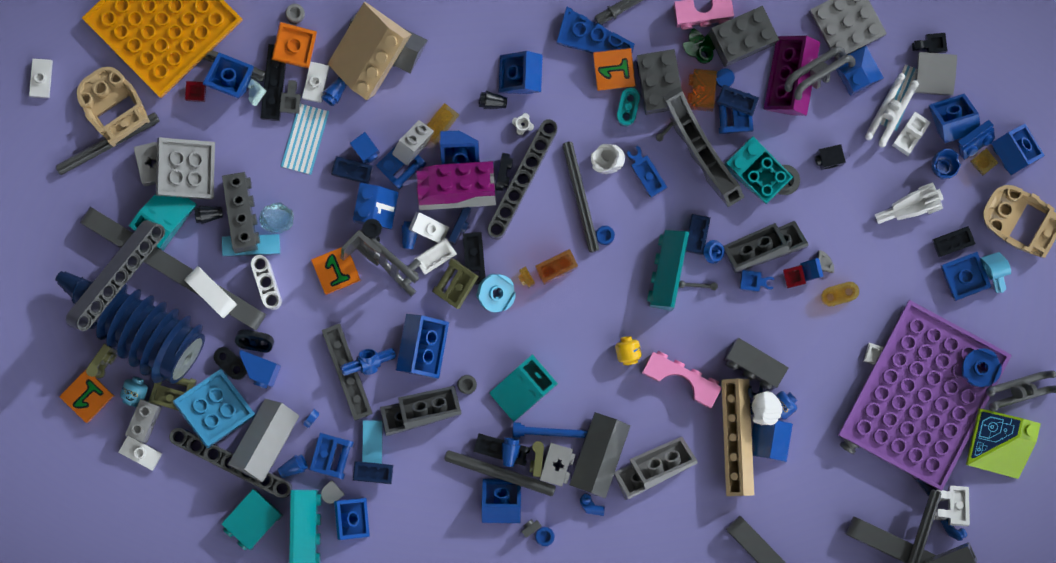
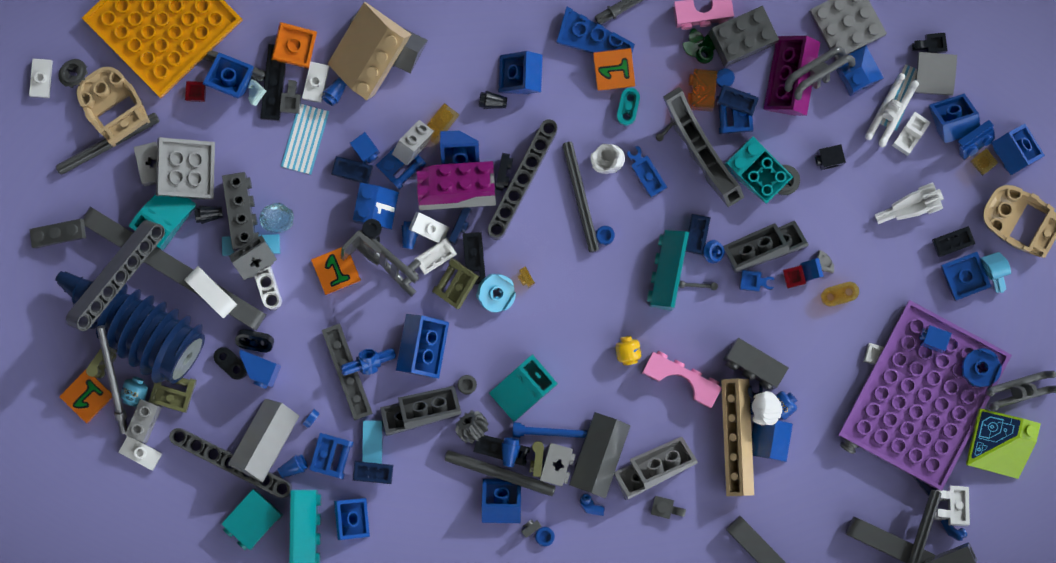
dark azure plate [173,369,255,448] -> none
light grey tile [285,4,305,24] -> none
light grey tile [321,480,345,503] -> none
white plate [512,113,534,135] -> none
clear orange brick [535,249,578,285] -> none
dark grey brick [636,49,682,115] -> none
blue hair [931,149,961,179] -> none
none -> dark grey plate [29,219,86,248]
none -> dark grey gear [58,59,88,88]
none -> flat silver bar [97,325,127,434]
none -> dark grey brick [229,235,277,280]
none -> dark grey gear [455,410,488,444]
none -> dark grey plate [651,496,686,519]
none -> blue brick [919,325,952,353]

